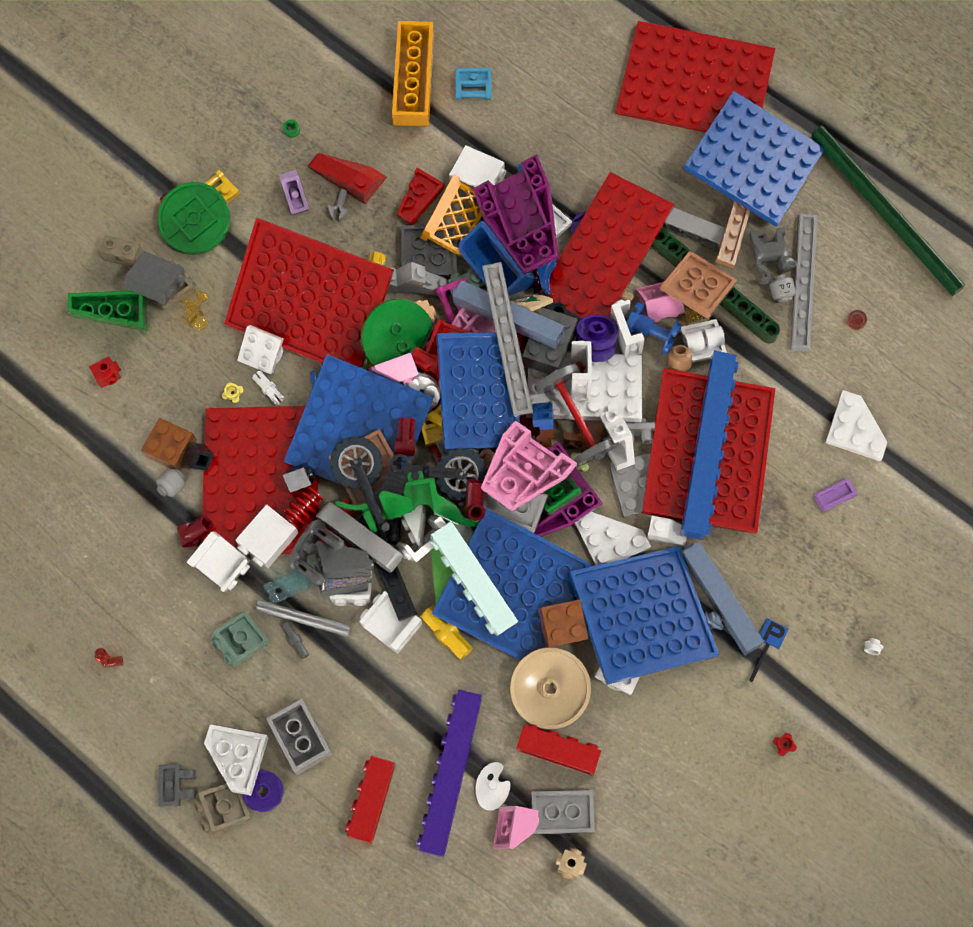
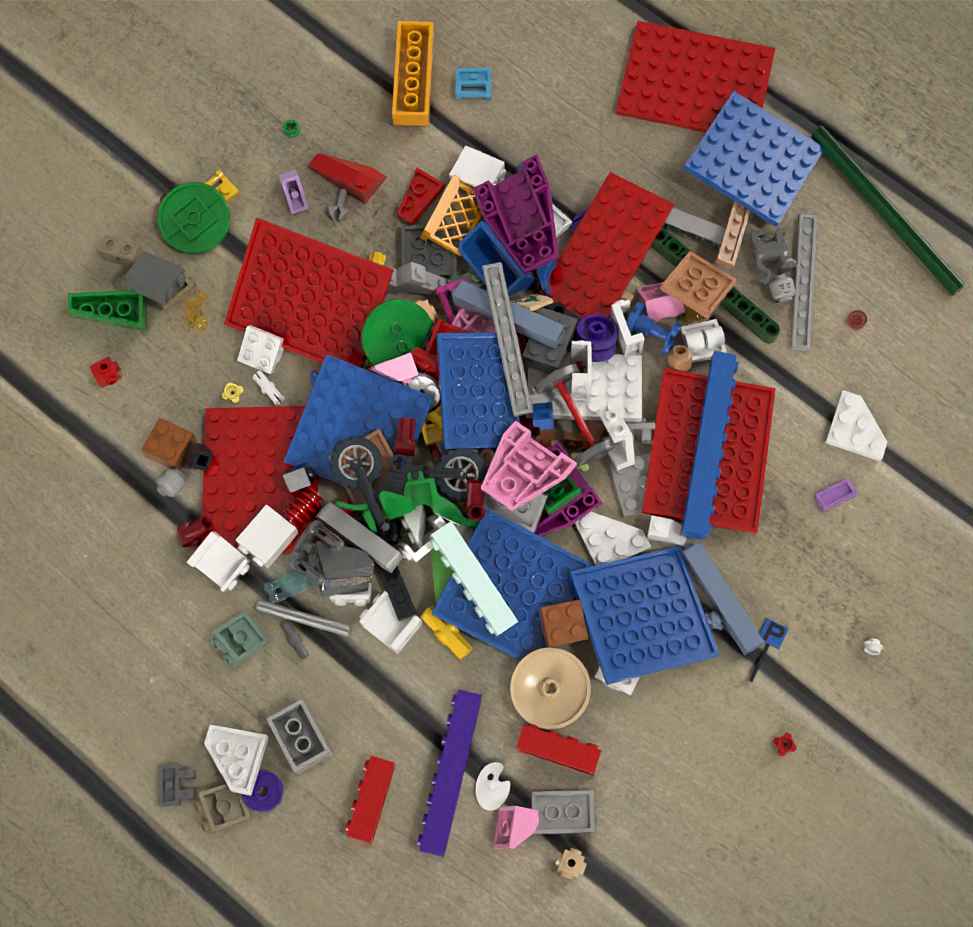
clear red arm [95,648,123,668] -> none

